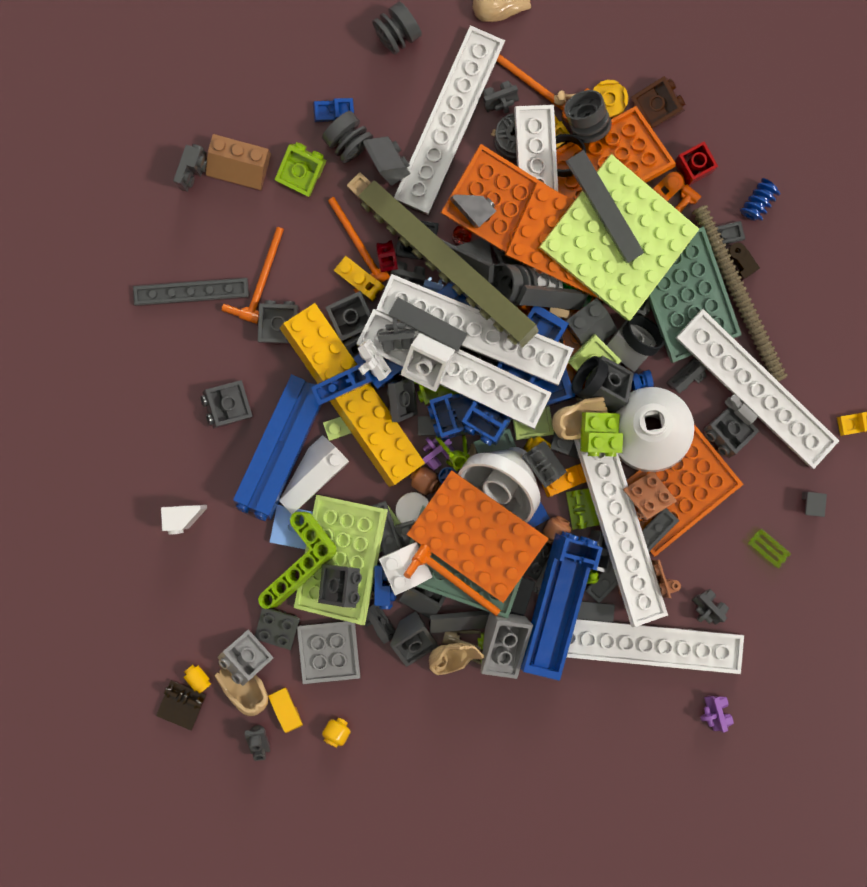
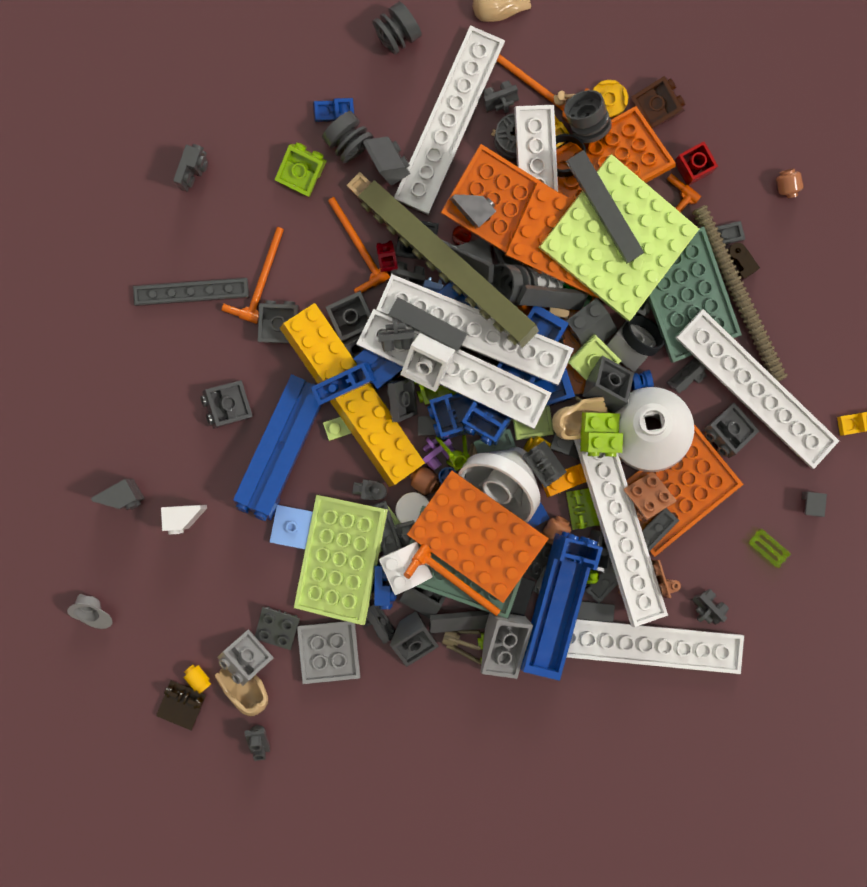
medium nougat slope [206,134,271,191] -> none
lime beam [258,512,337,609] -> none
yellow slope [268,688,303,733] -> none
white wedge [279,435,349,514] -> none
dark grey plate [318,564,362,608] -> none
yellow head [322,717,351,748] -> none
yellow plate [334,256,385,301] -> none
white plate [357,338,391,381] -> none
tan hair [429,643,484,675] -> none
black tyre [571,356,608,399] -> none
orange plate [653,171,685,201] -> none
medium lavender hips [700,696,734,733] -> none
light grey bar [724,394,758,426] -> none
blue piece [740,178,781,221] -> none
none -> light grey piece [67,594,113,629]
none -> dark grey slope [91,479,145,510]
none -> dark grey hips [353,479,387,500]
none -> nougat head [776,168,804,198]

